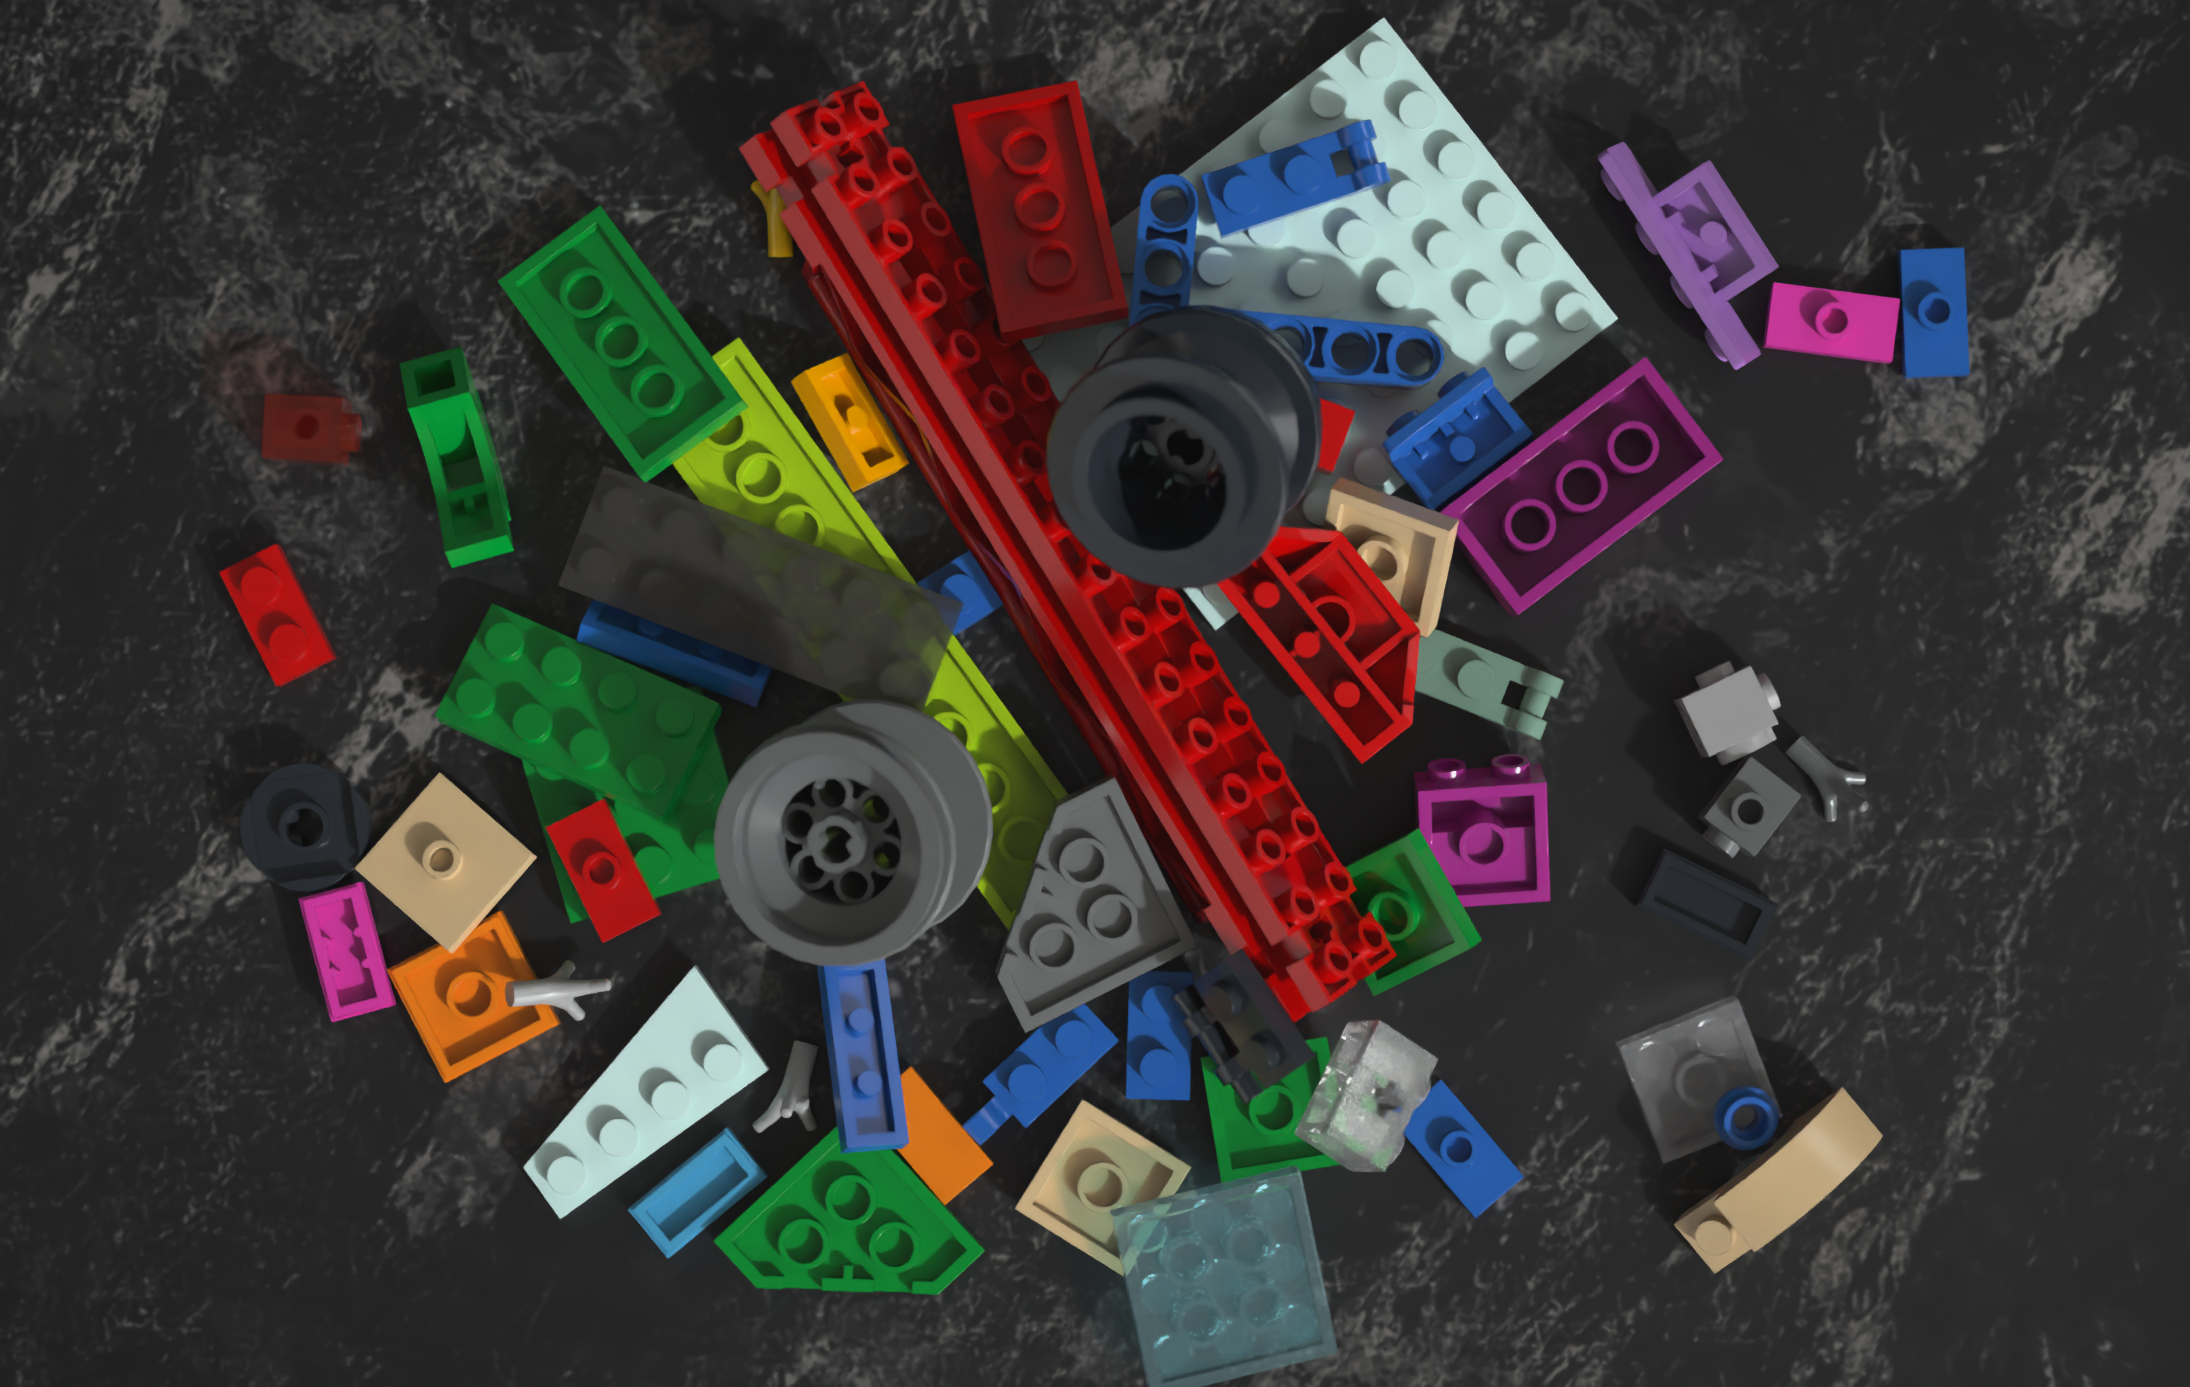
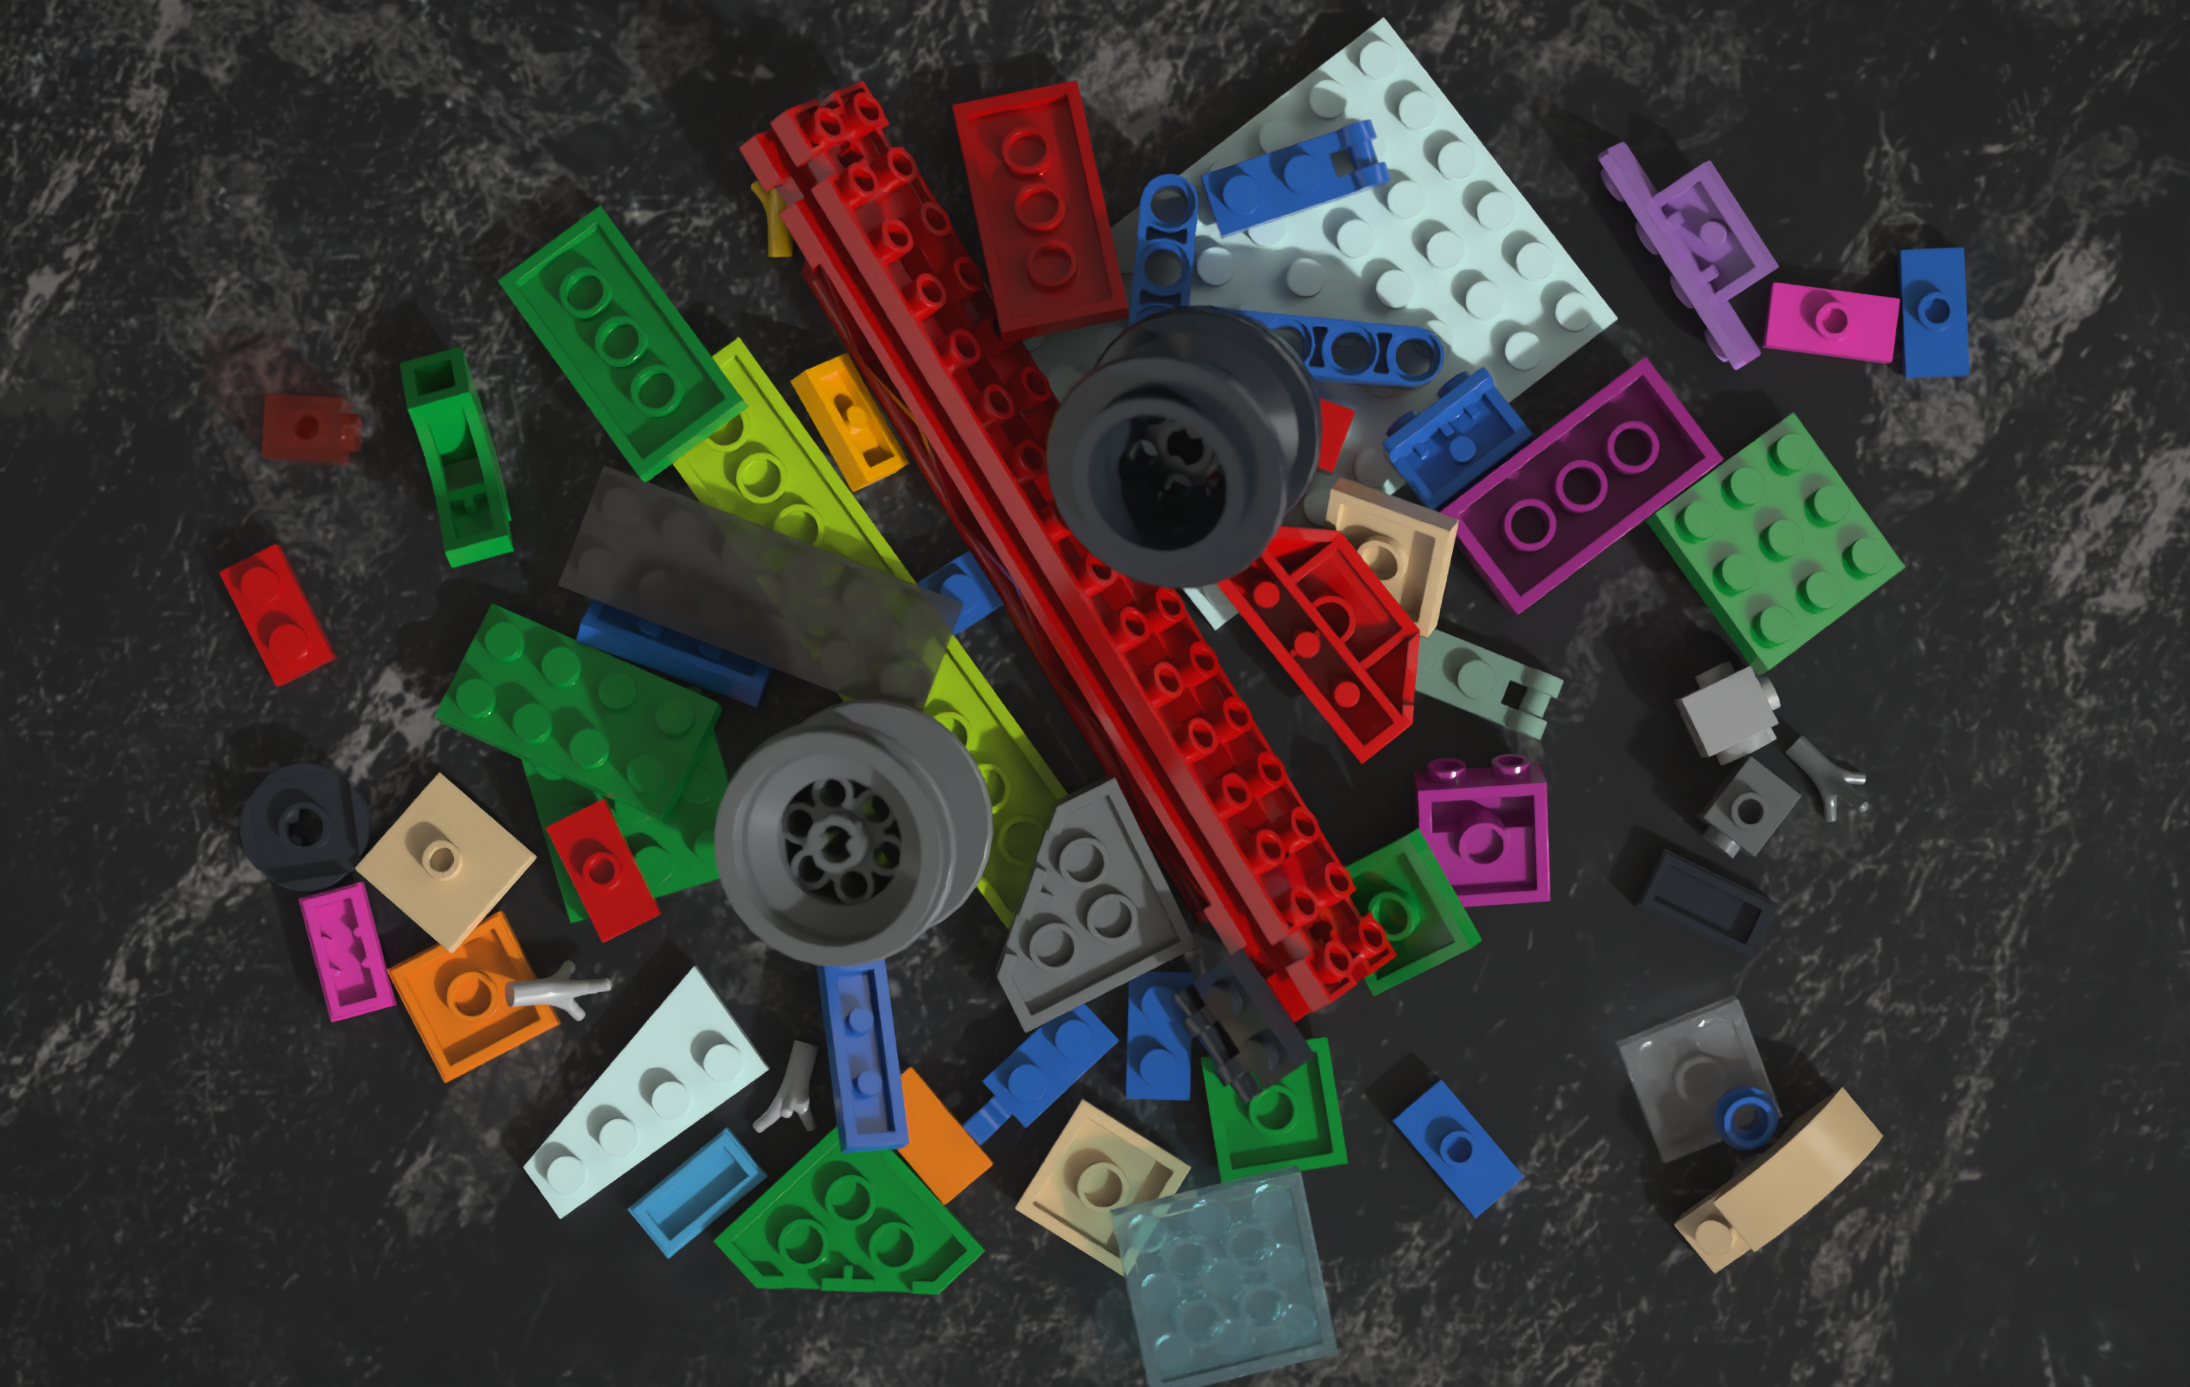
clear brick [1294,1020,1438,1172] -> none
none -> green plate [1646,412,1905,676]

